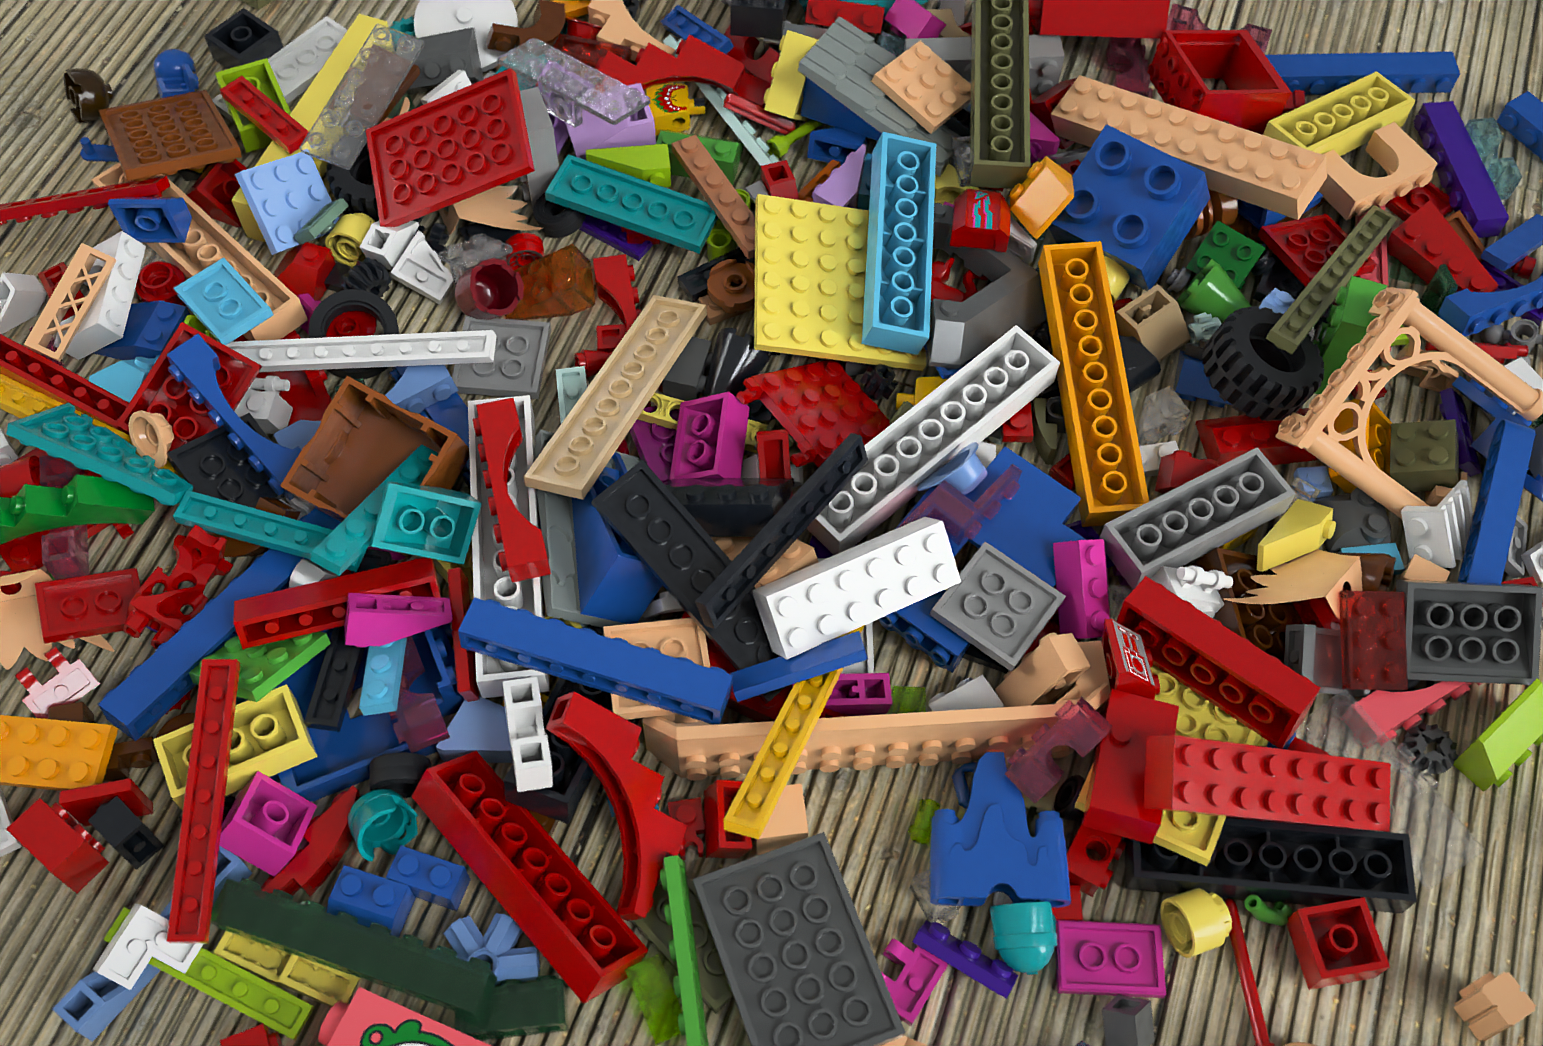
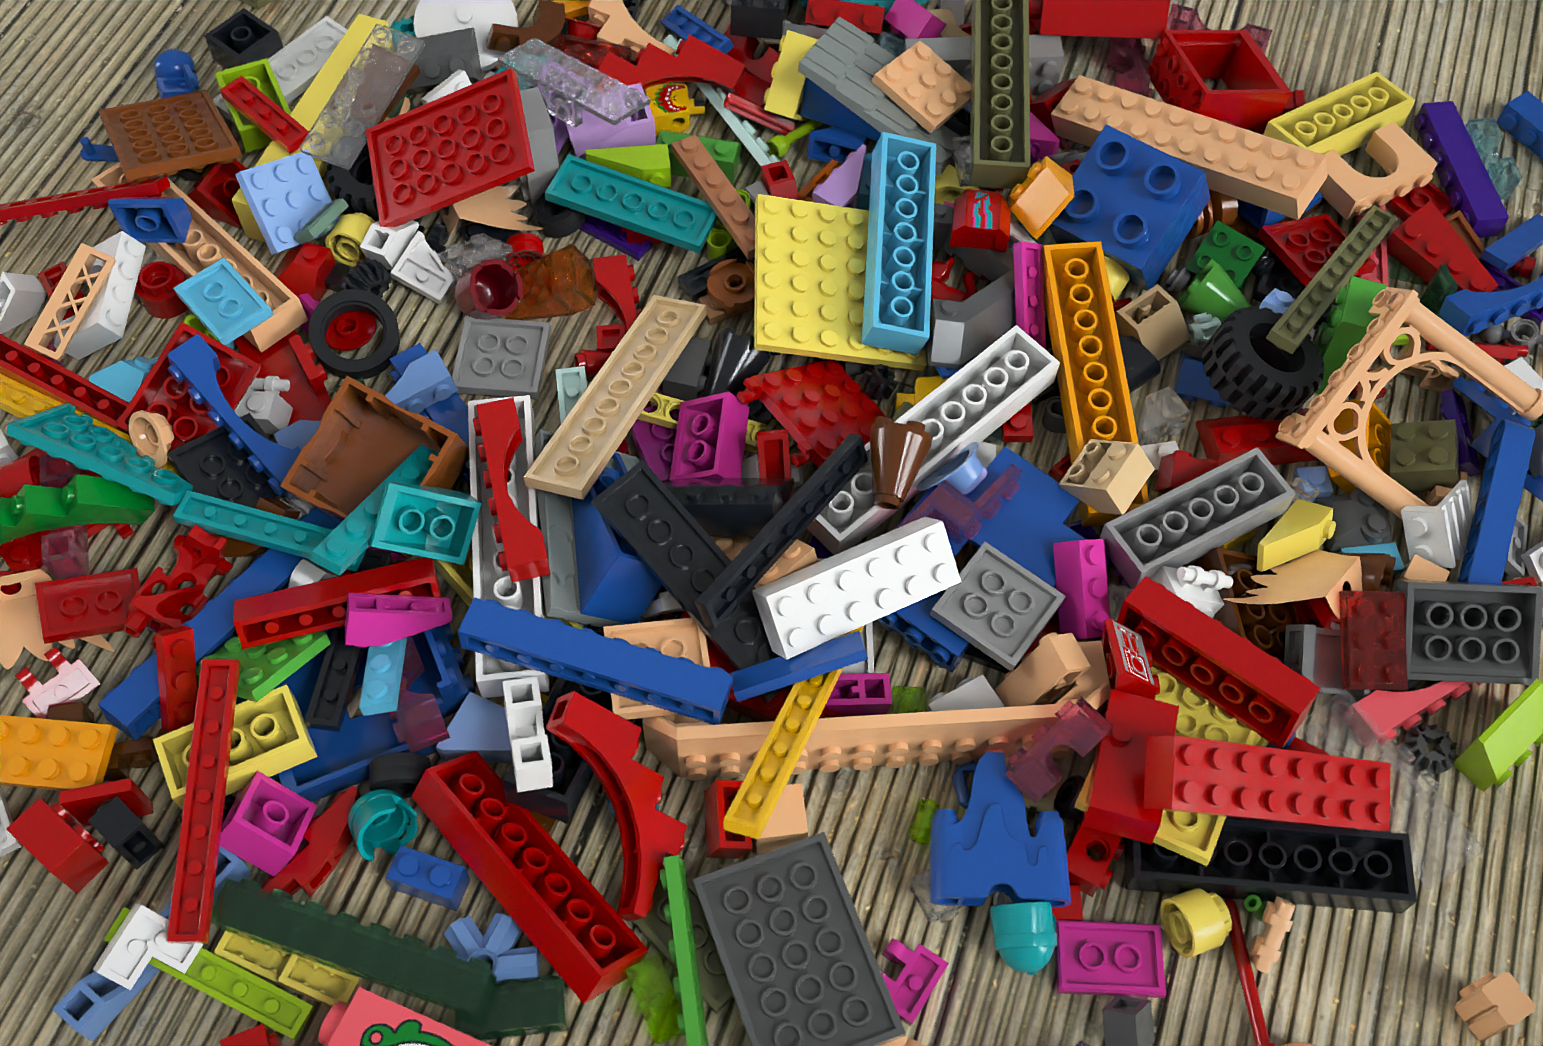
dark brown cylinder [64,68,113,123] -> none
blue slope [94,300,191,360] -> none
white plate [225,330,497,372] -> none
blue slope [322,865,416,964] -> none
red tile [447,567,479,702] -> none
red plate [667,797,705,860] -> none
dark purple plate [913,920,1019,999] -> none
olive slope [1031,398,1057,465] -> none
blue brick [1265,51,1460,95] -> none
red brick [1286,897,1390,990] -> none
none -> red plate [155,625,198,731]
none -> reddish brown cone [870,416,933,510]
none -> dark pink plate [1013,241,1046,350]
none -> tan slope [1059,439,1155,515]
none -> light nougat plate [1249,896,1296,974]

